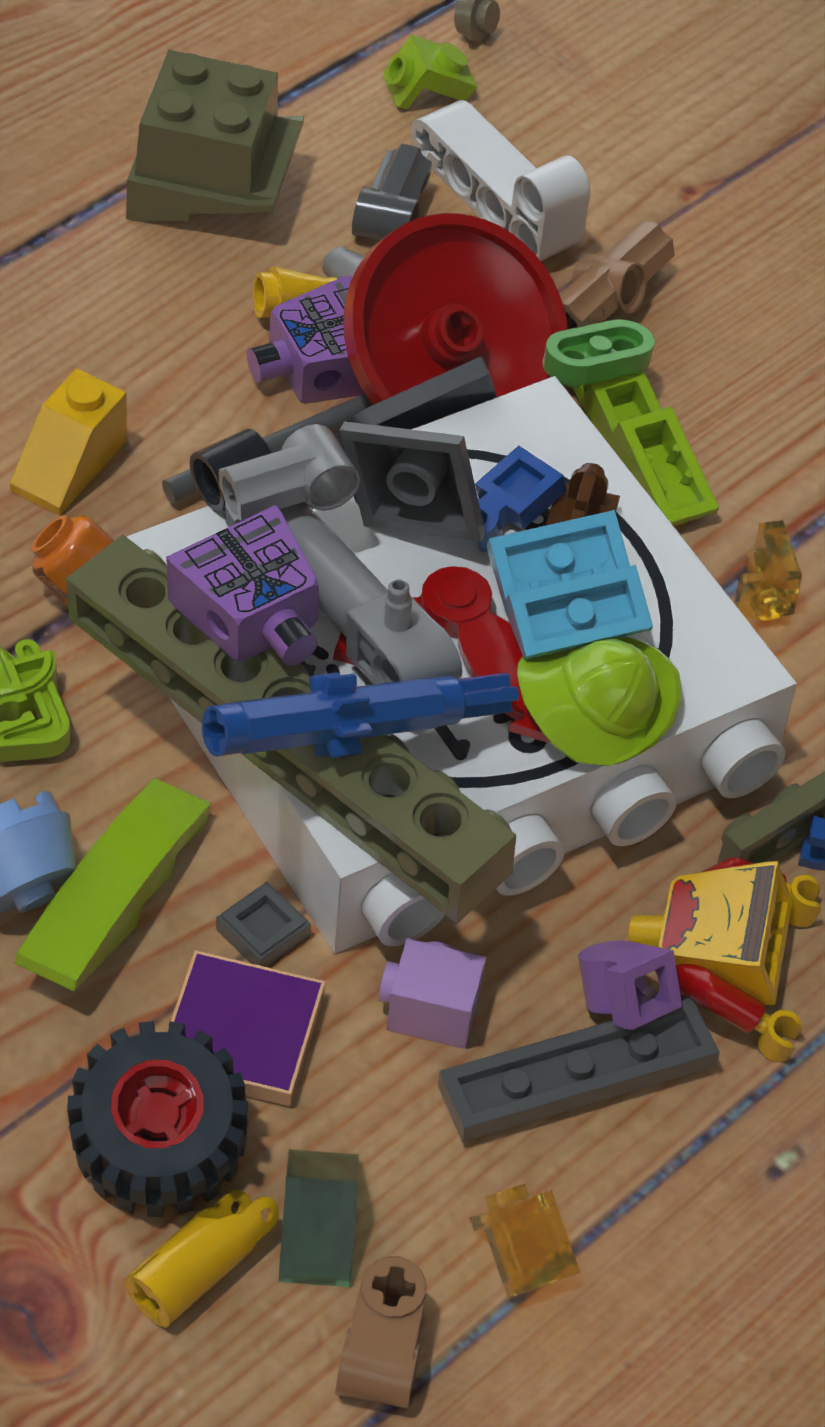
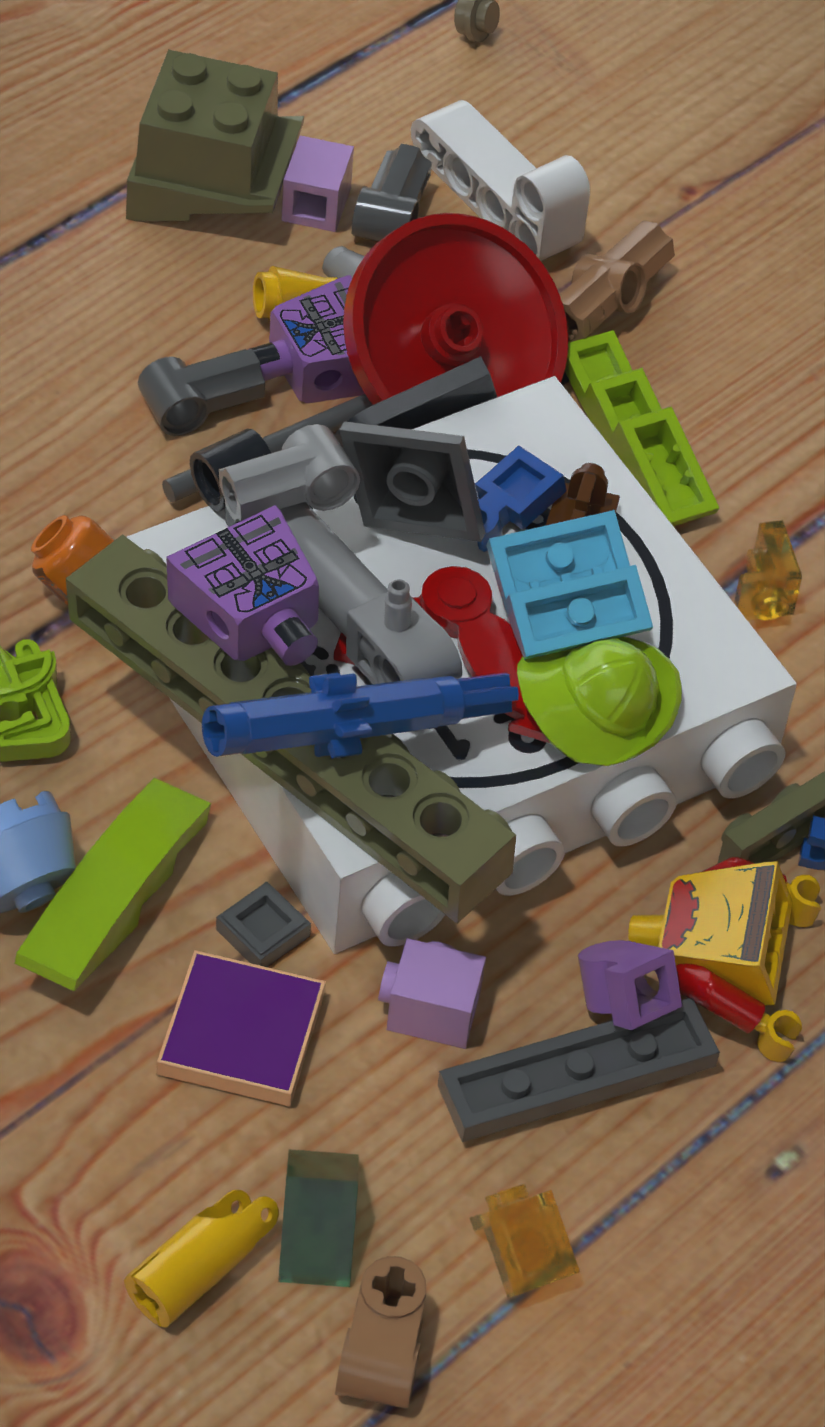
yellow slope [9,368,127,516] -> none
black wheel [67,1021,248,1217] -> none
lime bracket [383,34,478,110] -> none
bright green plate [543,319,655,387] -> none
none -> dark grey piece [138,349,265,436]
none -> lavender brick [282,136,354,232]

